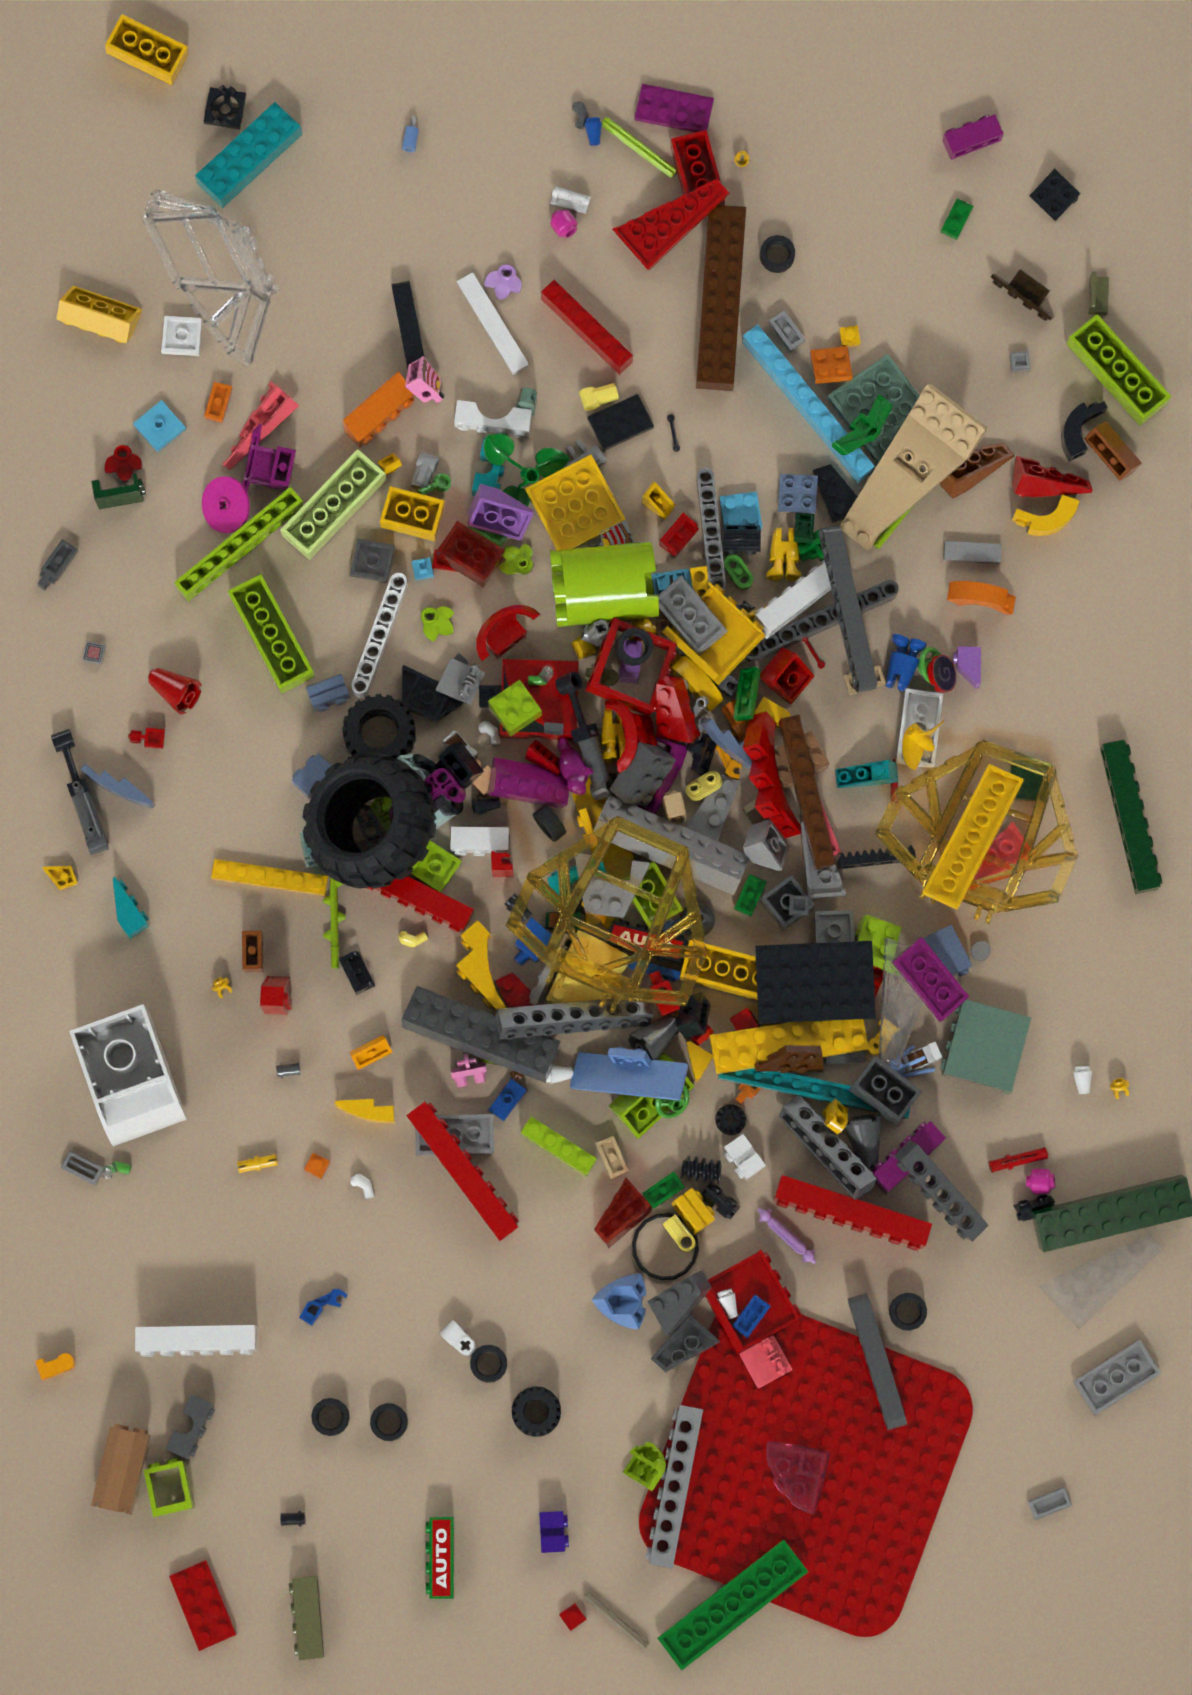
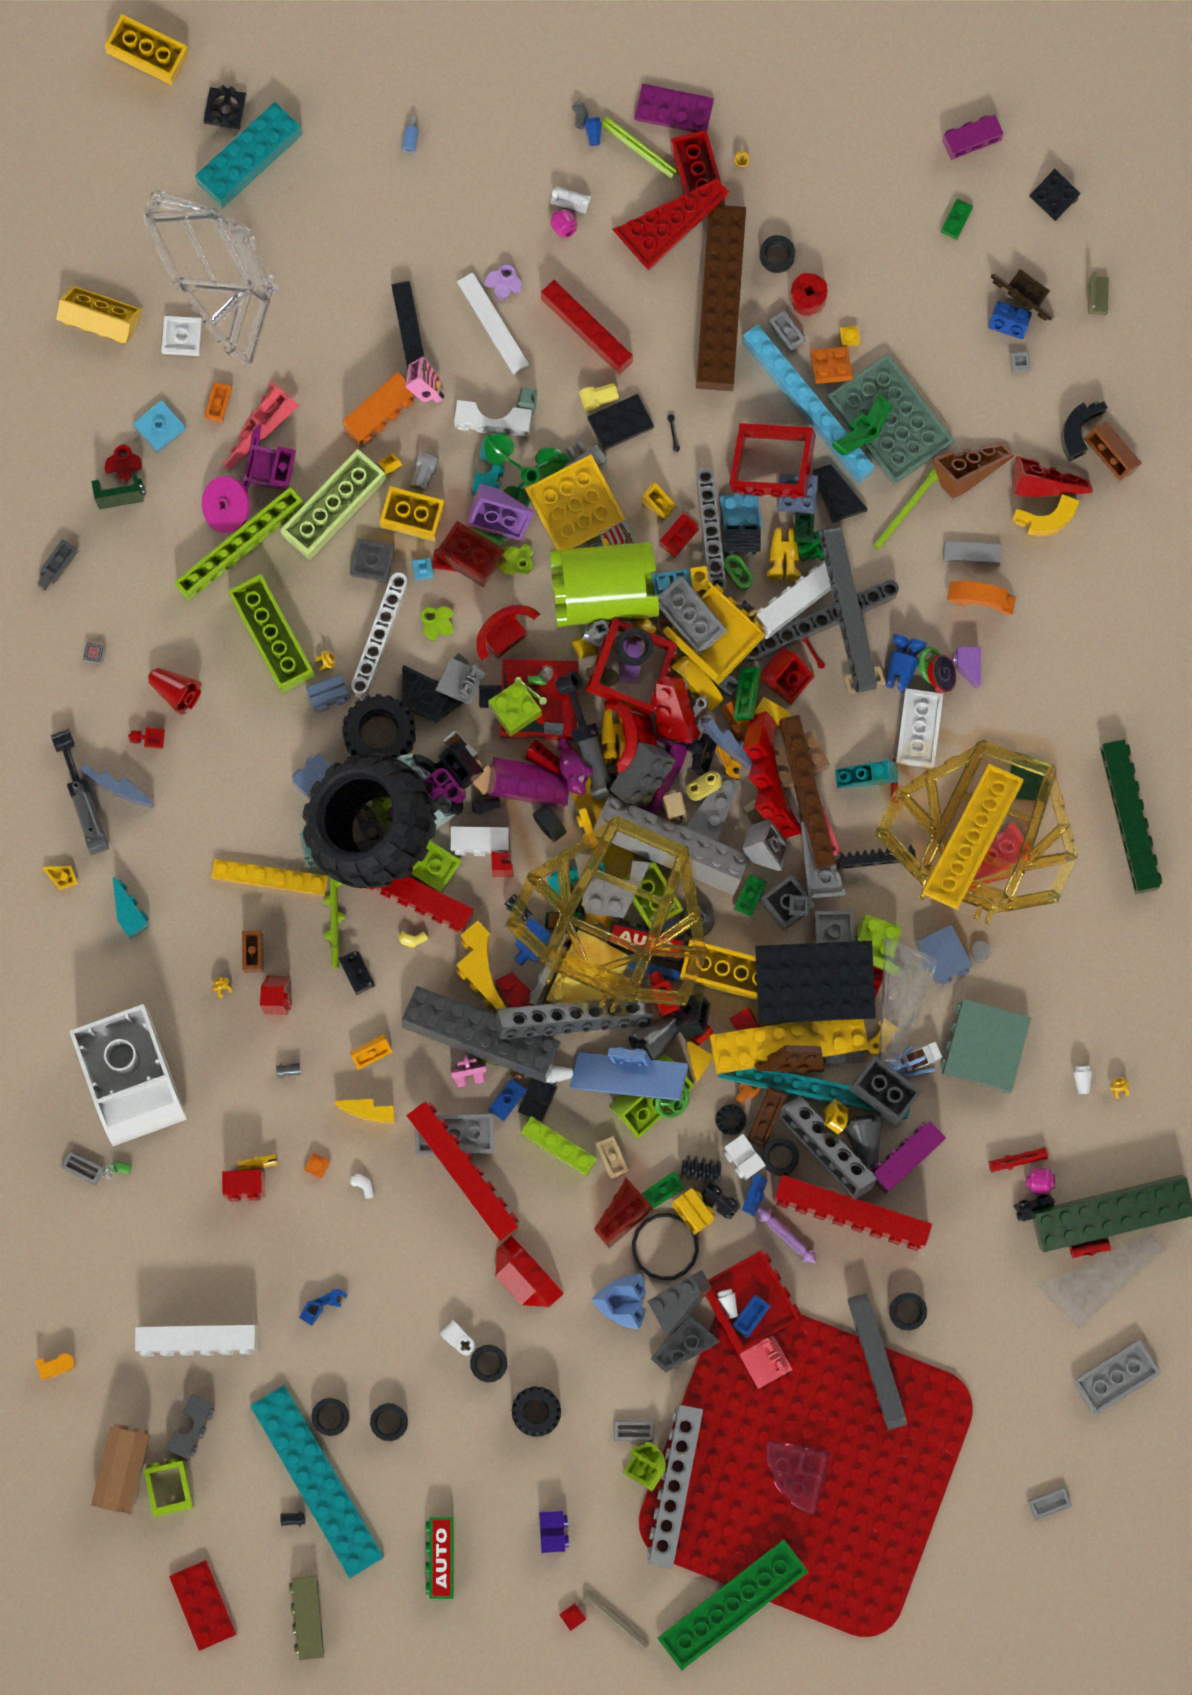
bright green plate [417,473,451,495] -> none
white arm [478,721,501,746] -> none
light yellow piece [662,1214,696,1253] -> none
tan wing [840,383,988,551] -> none
magenta plate [892,937,969,1022] -> none
dark grey brick [894,1140,989,1242] -> none
yellow piece [902,720,944,771] -> none
lime brick [1066,314,1172,426] -> none
none -> red brick [222,1170,265,1202]
none -> teal plate [250,1385,384,1579]
none -> yellow plate [315,651,336,671]
none -> red wedge [495,1236,564,1307]
none -> yellowish green hinge [514,677,547,705]
none -> black piece [518,1078,558,1123]
none -> light grey tile [614,1421,654,1441]
none -> red window [729,423,816,499]
none -> blue plate [742,1174,768,1217]
none -> reddish brown tile [747,1087,787,1148]
none -> black tyre [762,1138,800,1176]
none -> red brick [789,273,828,316]
none -> blue bracket [988,301,1032,339]
none -> red pin [1069,1238,1111,1259]

